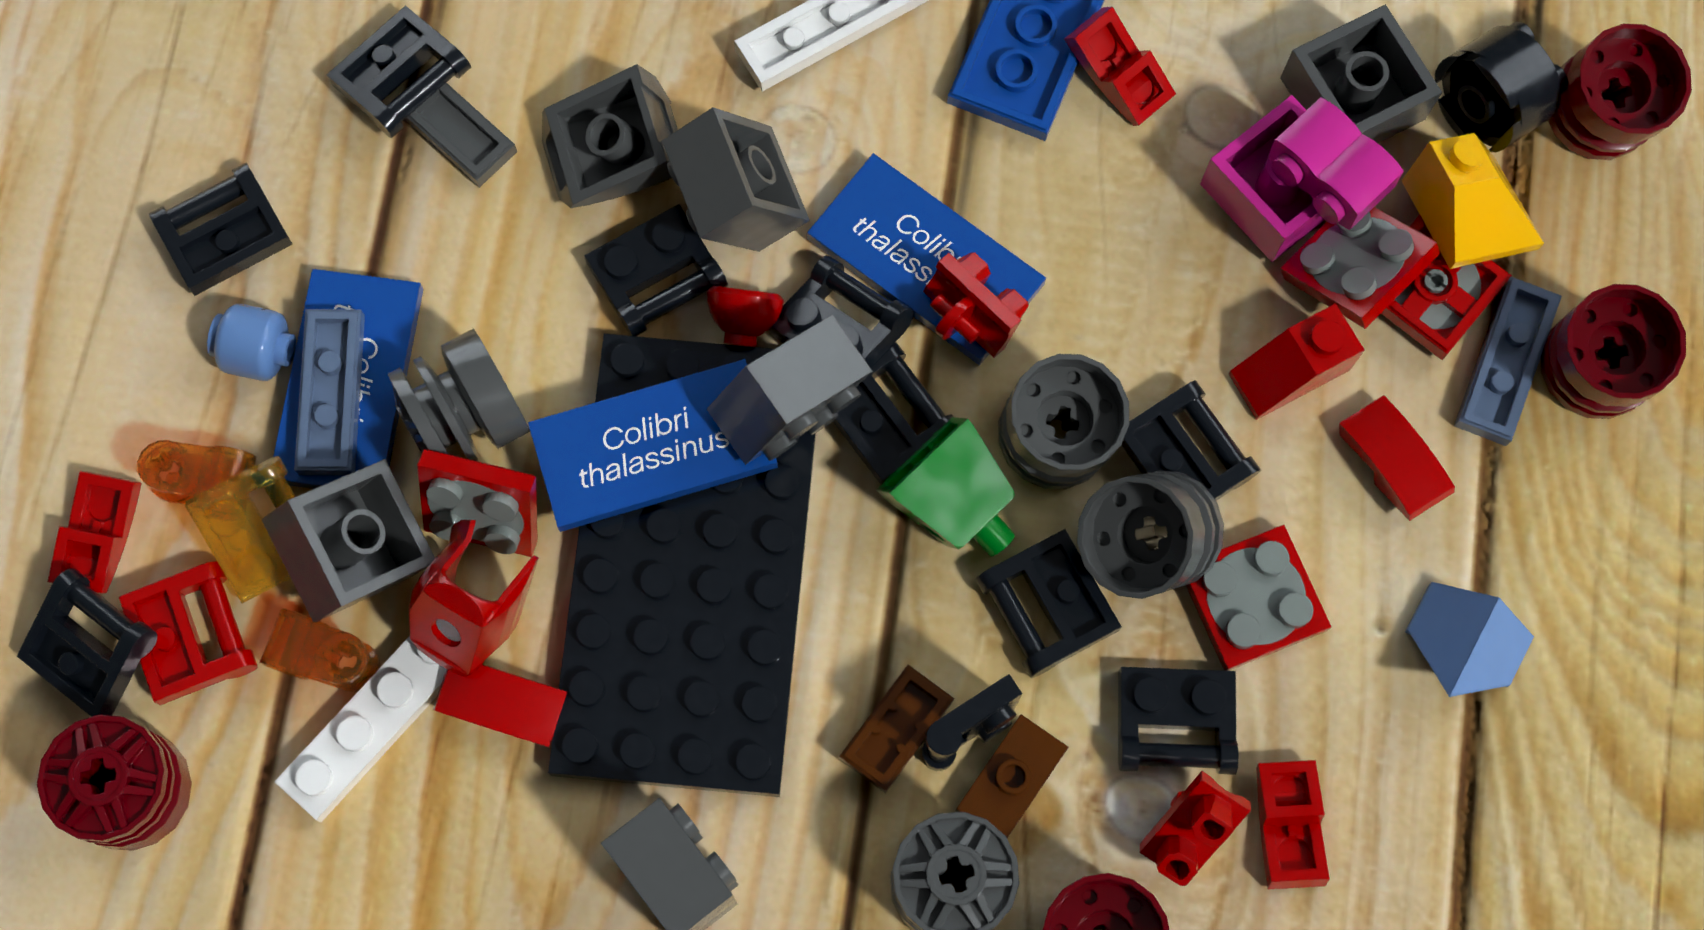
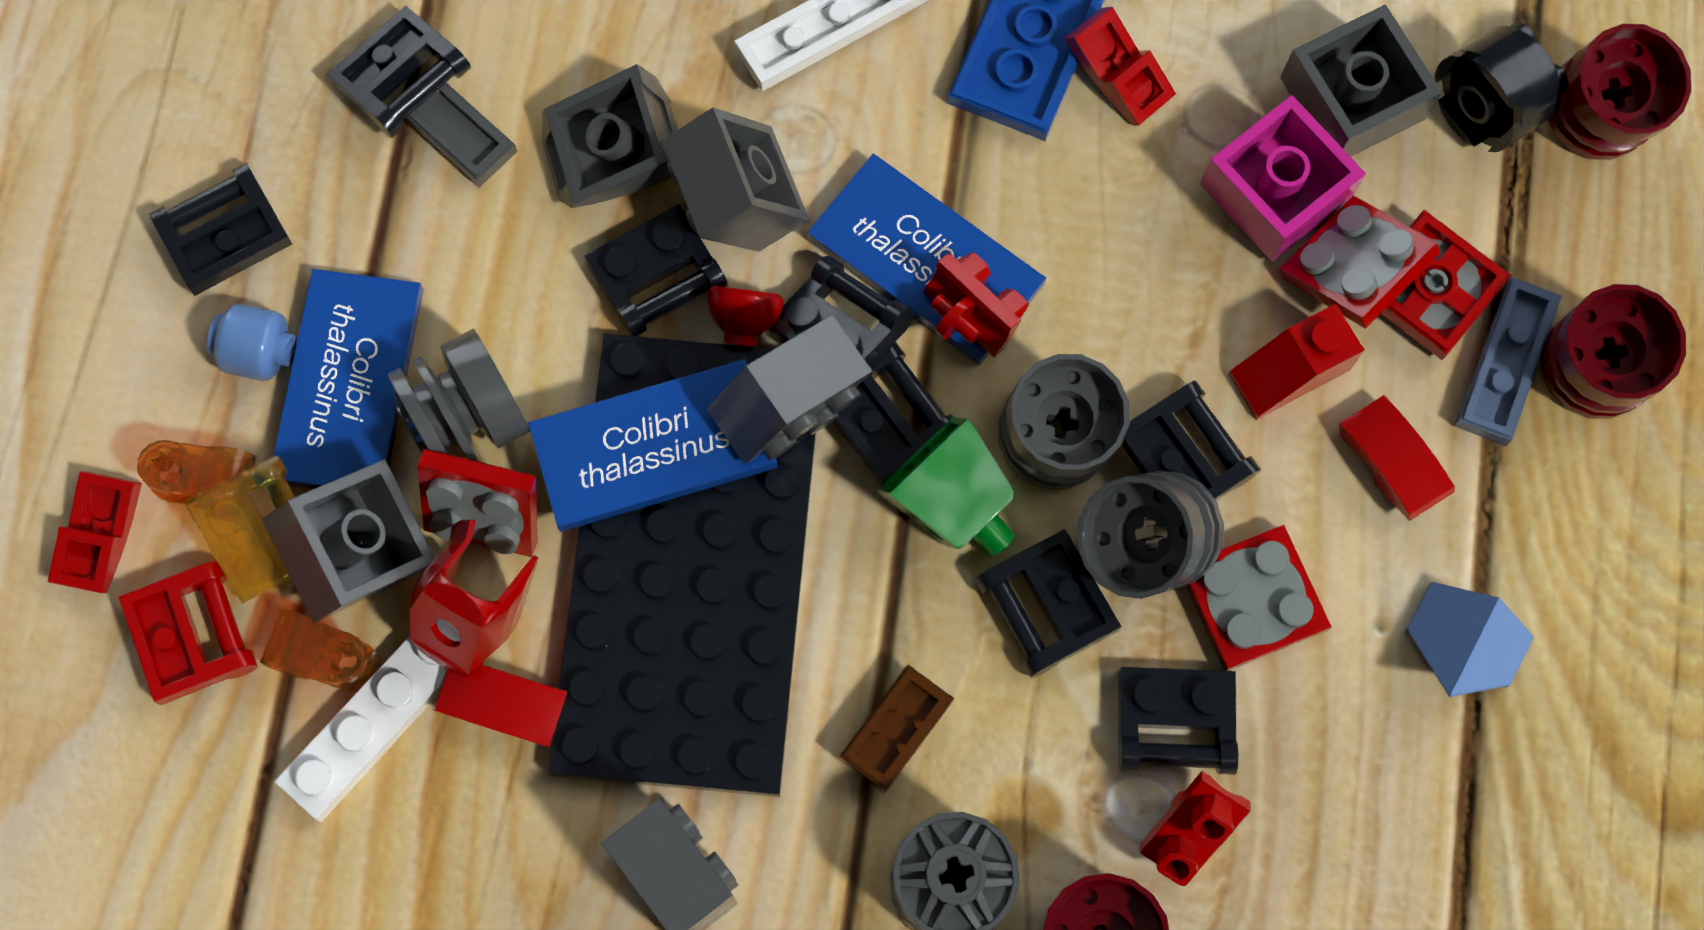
black plate [17,568,158,717] -> none
dark red wheel [37,715,192,851] -> none
sand blue tile [294,309,365,475] -> none
black plate [922,674,1023,771] -> none
reddish brown plate [955,714,1069,838] -> none
red slope [1256,760,1330,890] -> none
dark pink brick [1268,97,1404,230] -> none
yellow slope [1401,133,1544,269] -> none

